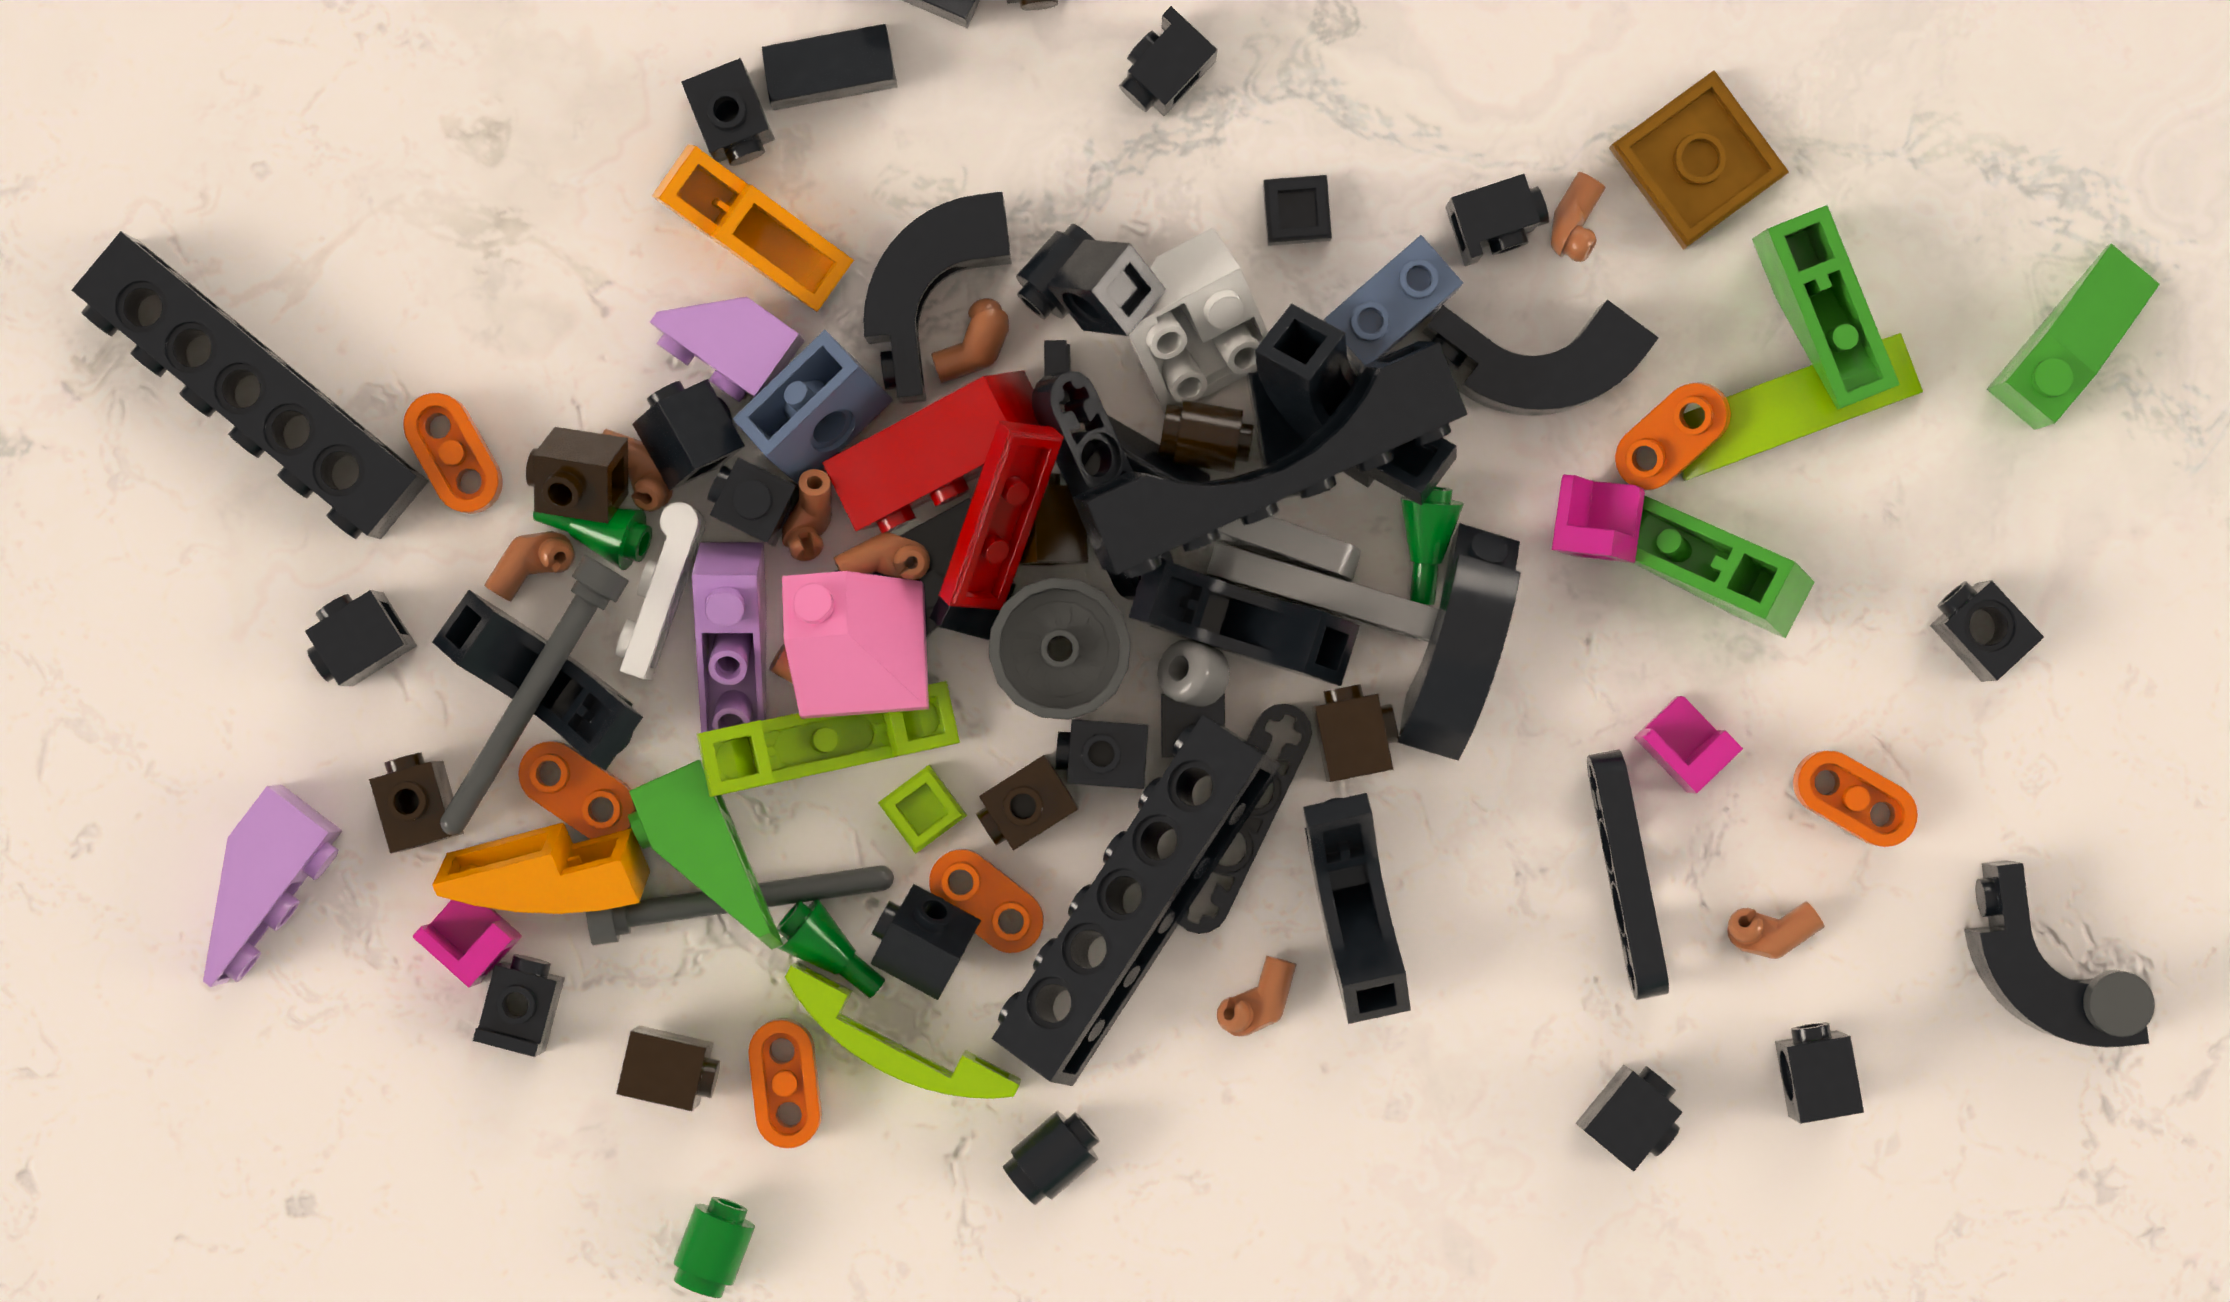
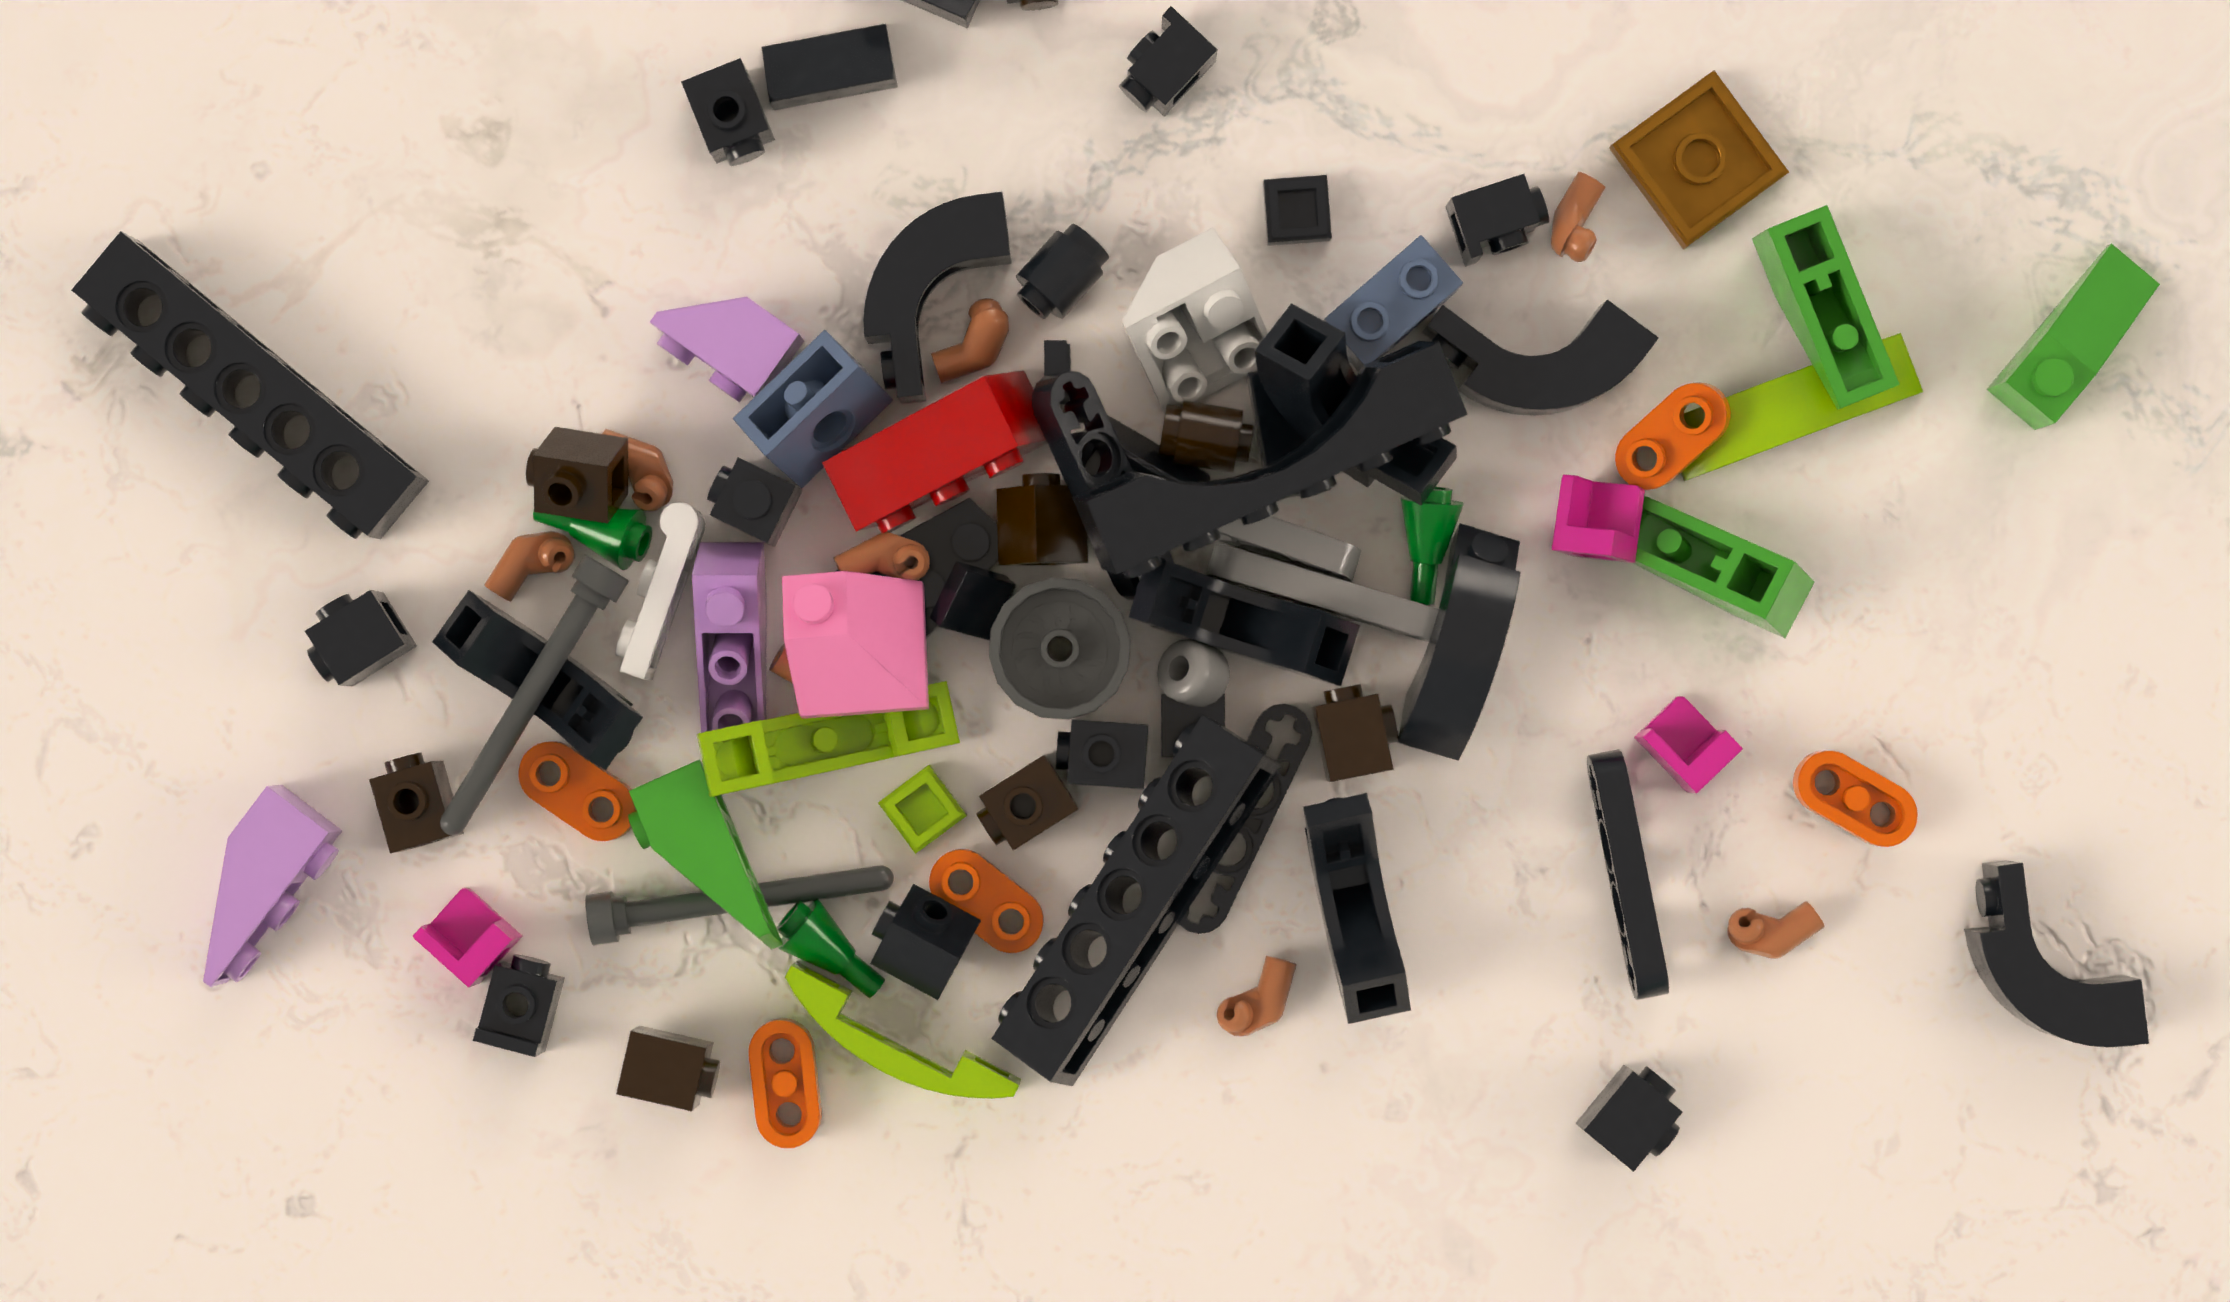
orange plate [403,393,503,514] -> none
light orange slope [432,822,650,914] -> none
black brick [632,379,745,491] -> none
light orange slope [652,144,854,312] -> none
green brick [673,1197,755,1298] -> none
nougat arm [782,469,832,561] -> none
red tile [939,421,1064,610] -> none
black brick [1003,1111,1100,1205] -> none
black brick [1047,239,1166,336] -> none
black brick [1775,1022,1864,1124] -> none
black brick [1930,580,2044,682] -> none
dark grey tile [2083,970,2155,1037] -> none

